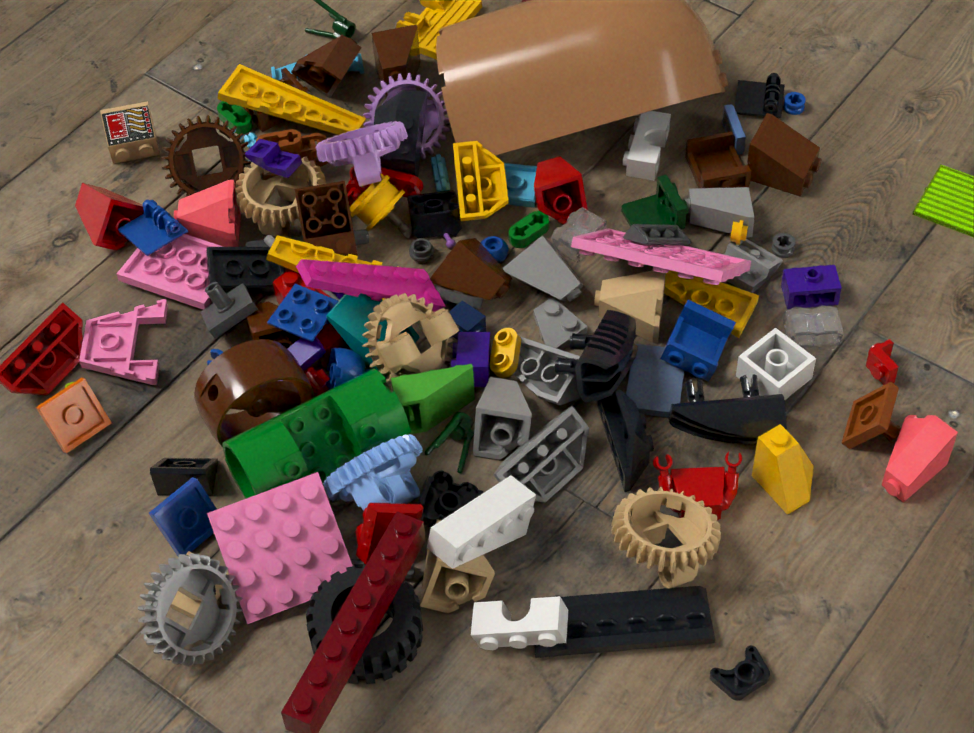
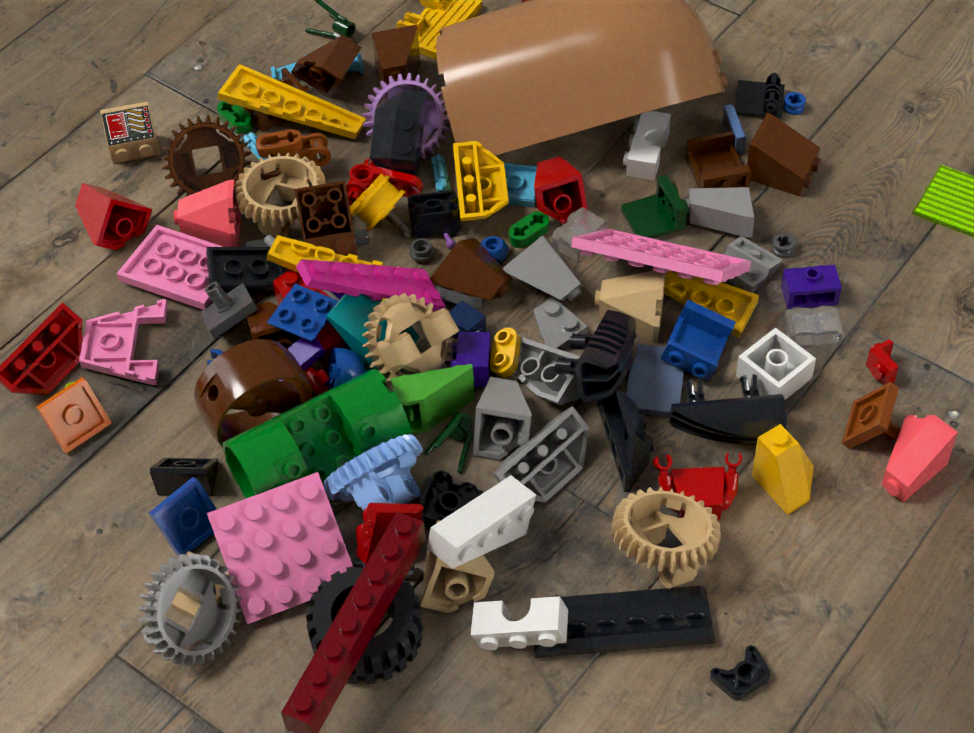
blue hinge [118,199,188,256] -> none
dark purple slope [245,139,303,178] -> none
lavender piece [316,121,408,187] -> none
dark grey slope [623,224,691,245] -> none
yellow plate [730,220,748,245] -> none

